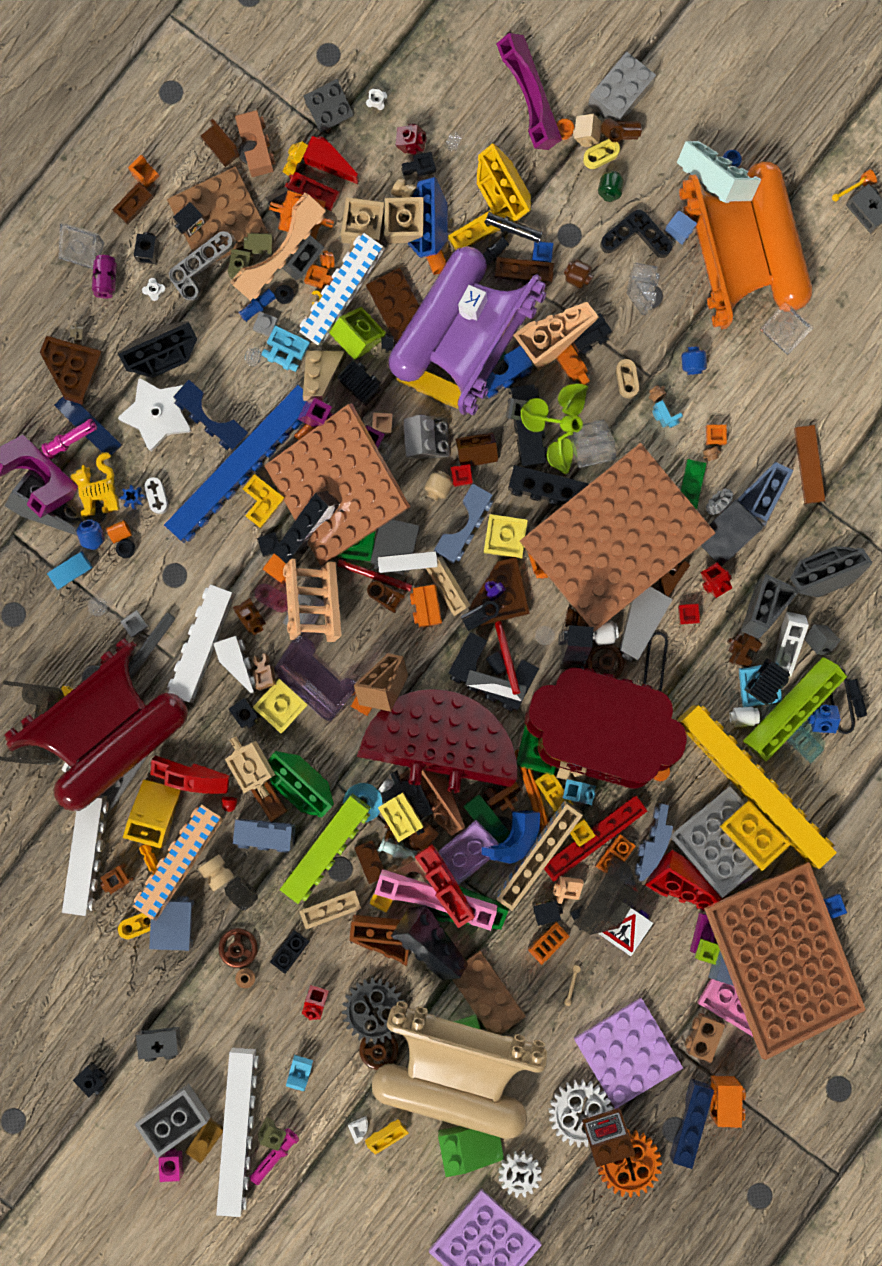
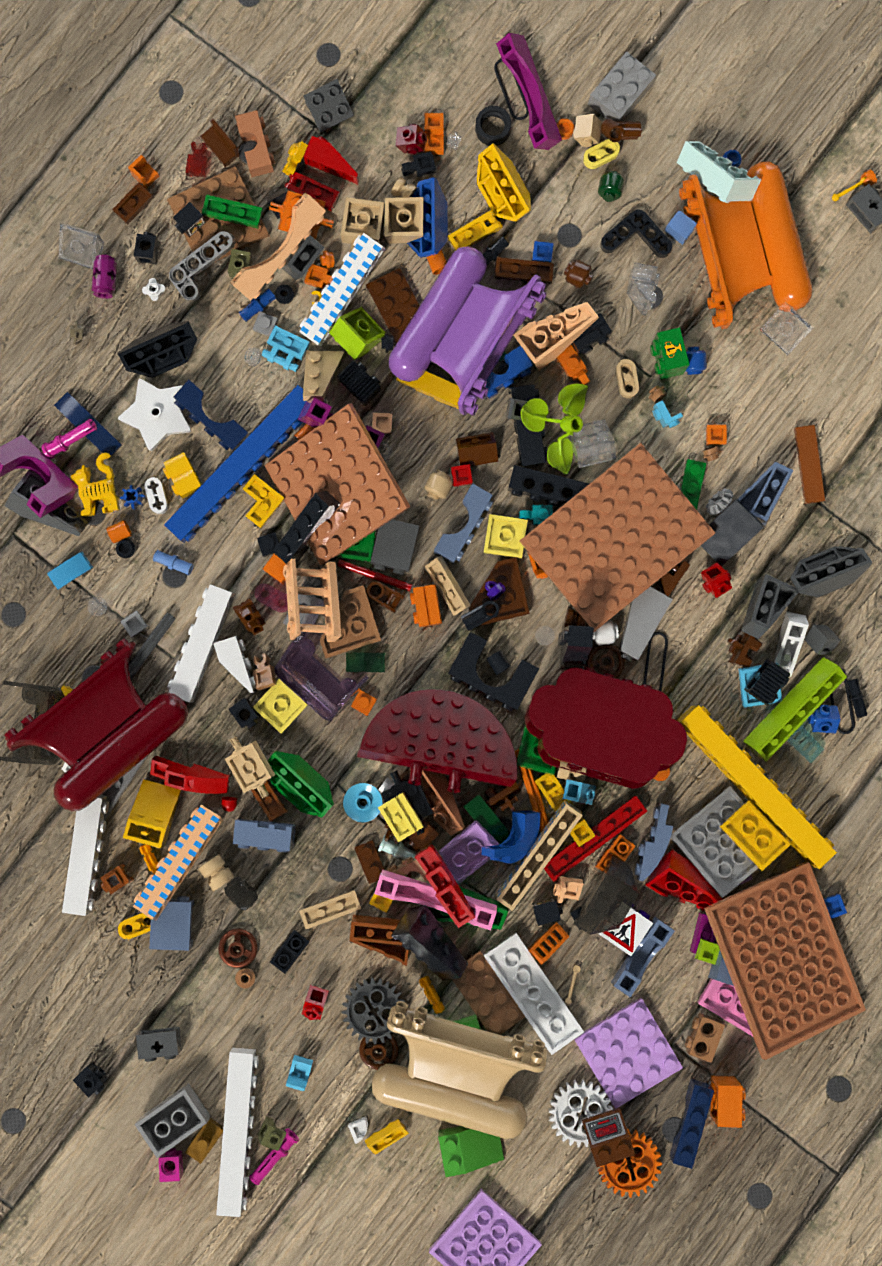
reddish brown plate [40,336,103,404] -> none
blue head [76,520,105,550] -> none
olive brick [244,233,272,254] -> none
lime brick [280,793,371,904] -> none
medium nougat wedge [354,653,408,712] -> none
white plate [366,89,387,110] -> none
white sticker [378,552,437,573] -> none
light grey slope [404,415,450,459] -> none
white brick [458,285,487,321] -> none
sticker [466,670,527,701] -> none
black pin [485,212,543,244] -> none
red bar [495,621,520,695] -> none
white gear [498,1151,542,1198] -> none
red plate [678,604,700,625] -> none
white brick [729,706,760,727] -> none
none -> medium blue pin [153,550,194,576]
none -> yellow brick [163,452,202,499]
none -> clear red plate [185,142,208,177]
none -> green plate [202,195,263,229]
none -> medium nougat plate [320,585,381,659]
none -> clear green slope [346,652,385,673]
none -> light orange axle [419,976,445,1014]
none -> orange slope [425,113,444,155]
none -> black tyre [475,106,511,146]
none -> white plate [484,932,584,1055]
none -> black piece [494,59,529,120]
none -> teal plate [519,505,552,525]
none -> sand blue arch [611,917,675,997]
none -> green brick [650,327,689,380]

